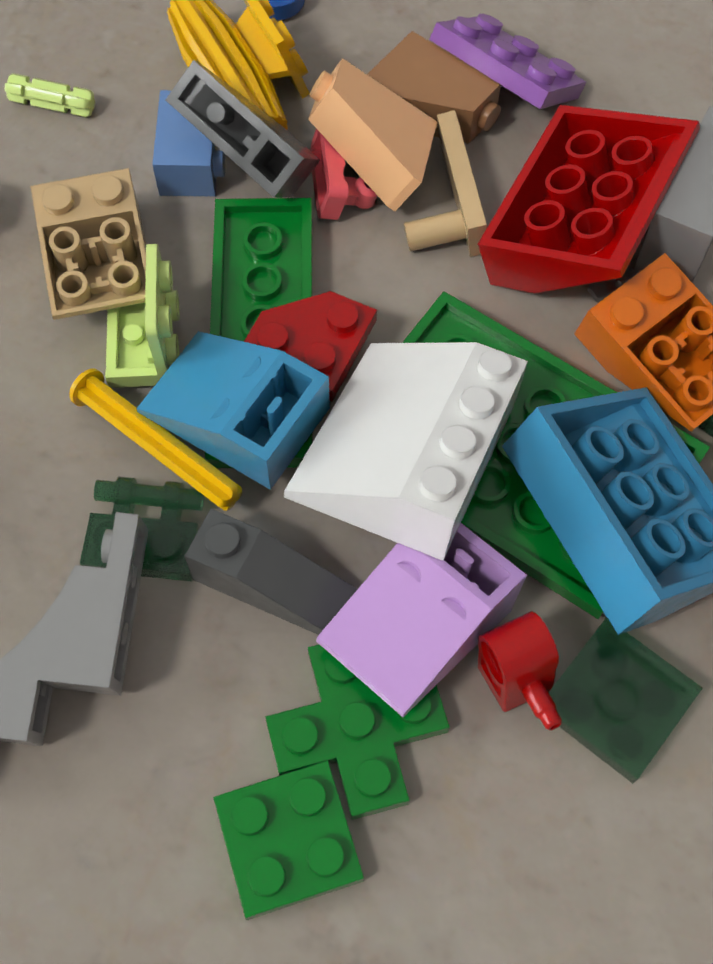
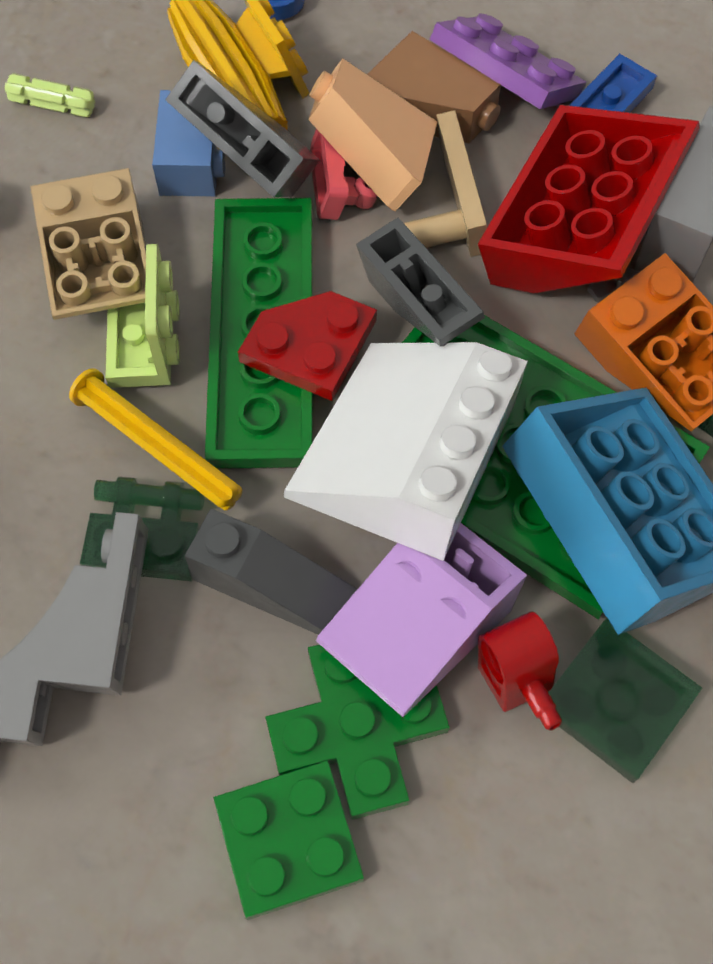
dark azure slope [136,331,330,490] -> none
none -> dark grey slope [356,217,485,347]
none -> blue plate [569,53,657,113]

